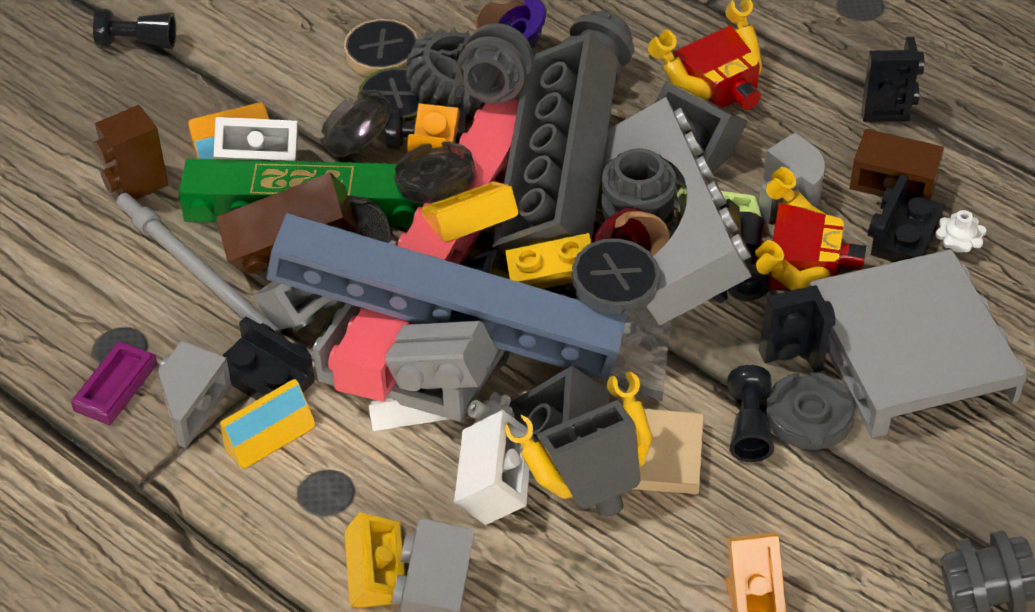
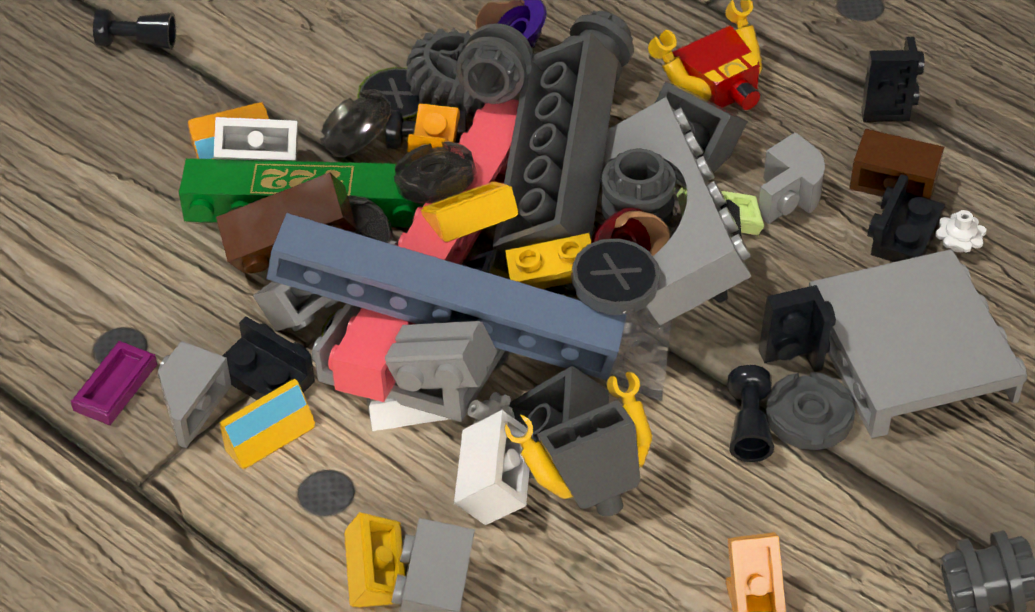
reddish brown brick [94,105,169,200] -> none
light grey bar [116,193,281,336] -> none
black tile [344,19,418,78] -> none
tan tile [633,409,704,494] -> none
black piece [728,212,770,301] -> none
torso [755,167,866,291] -> none

